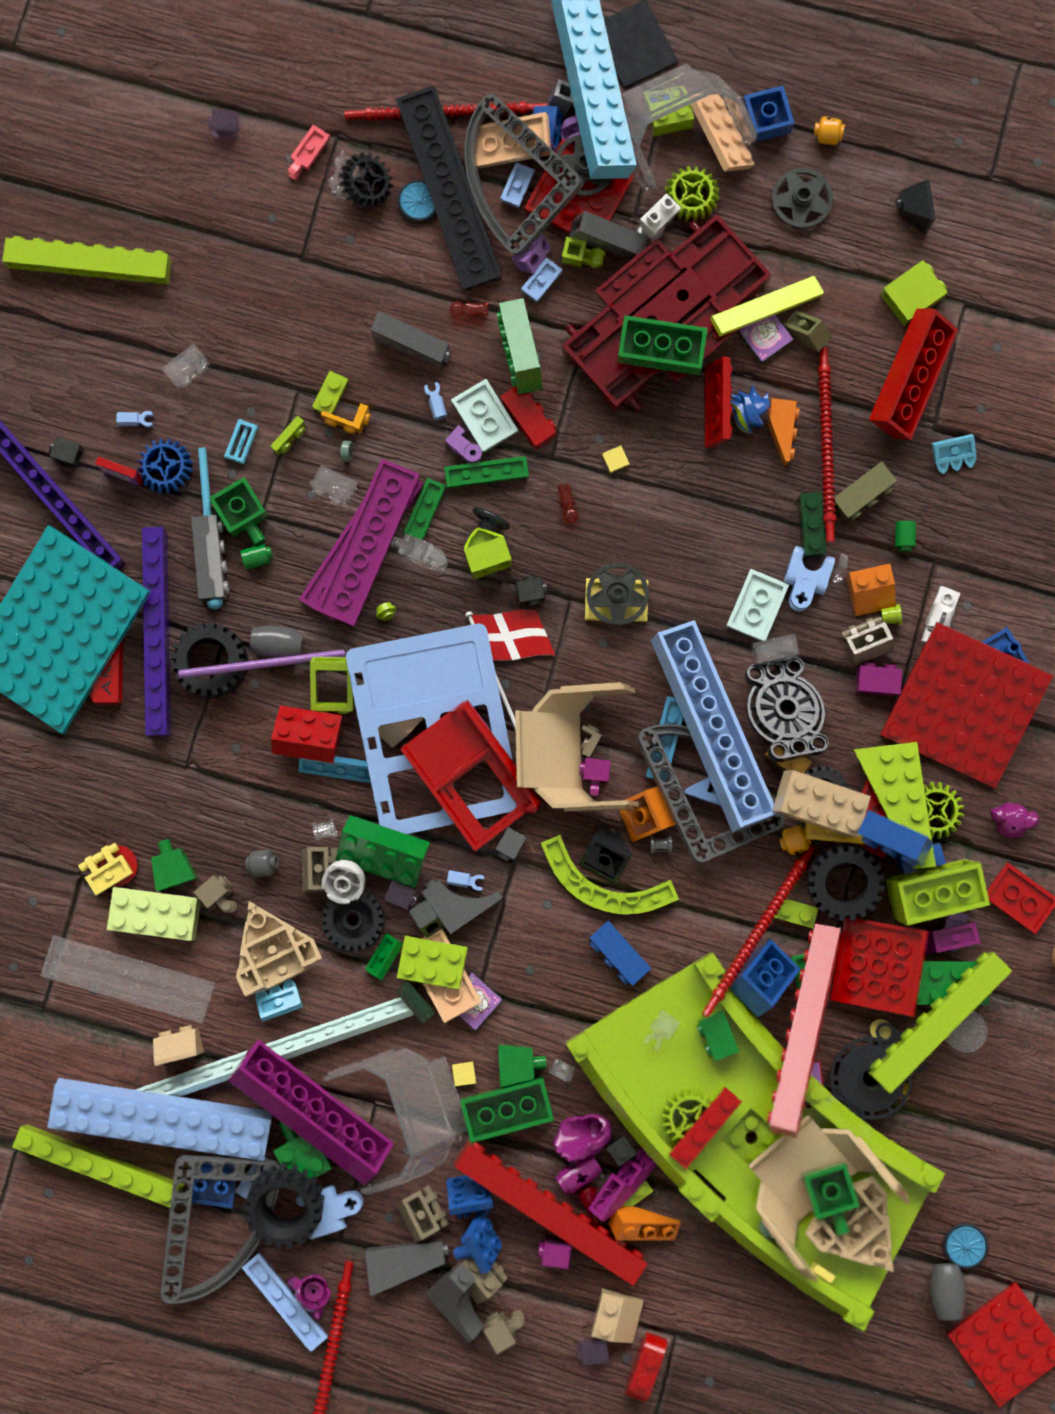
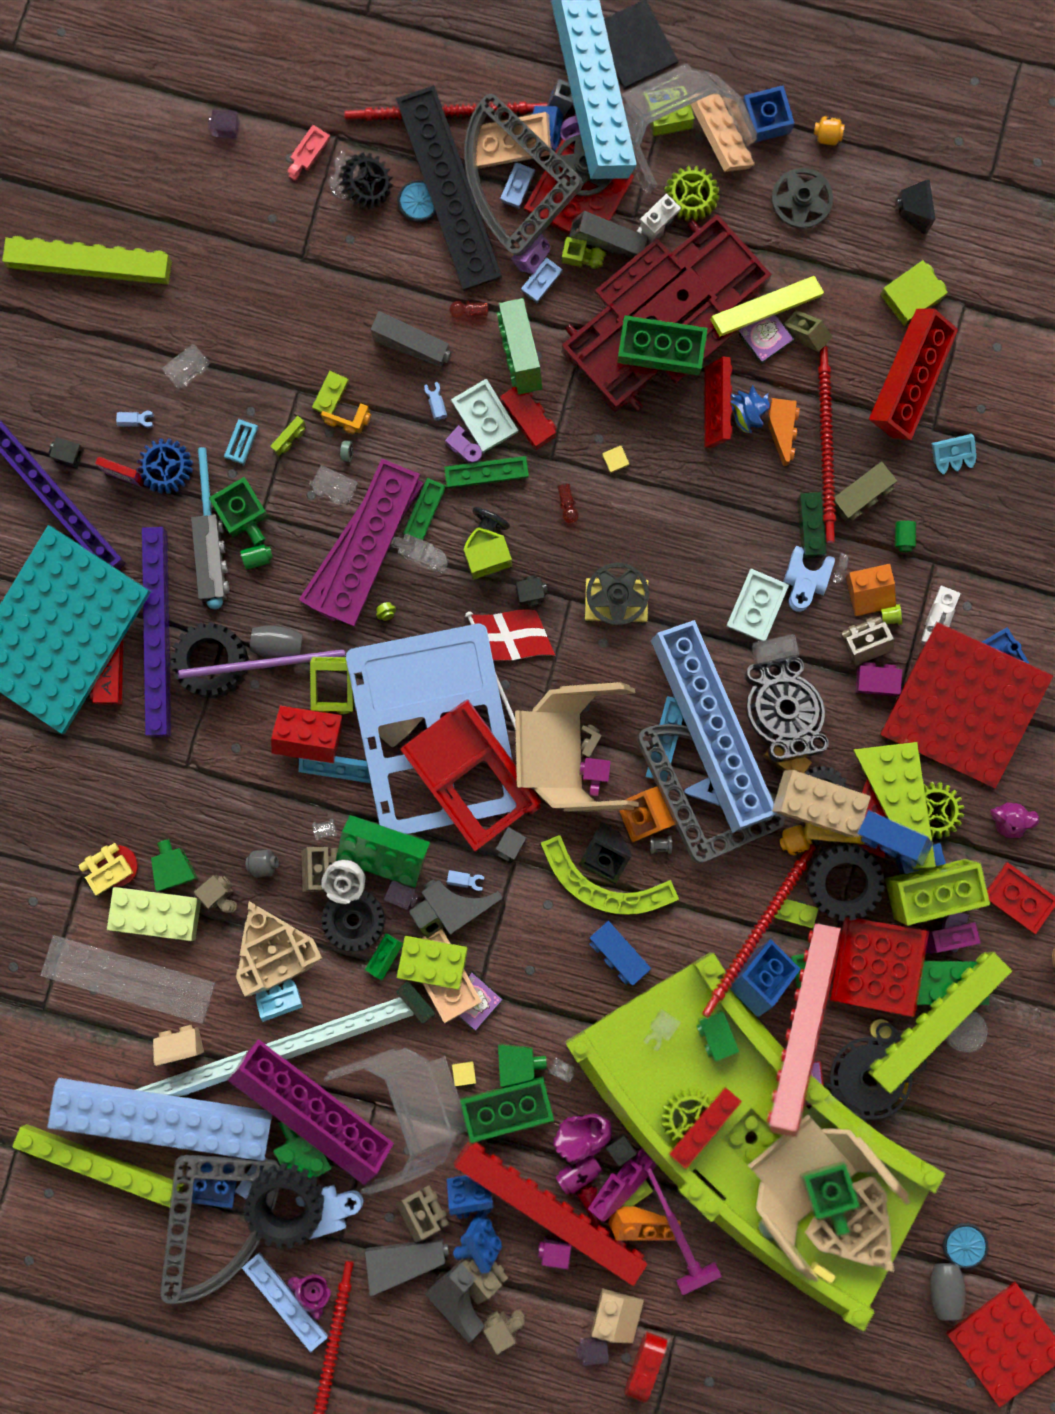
none -> magenta piece [647,1168,722,1295]

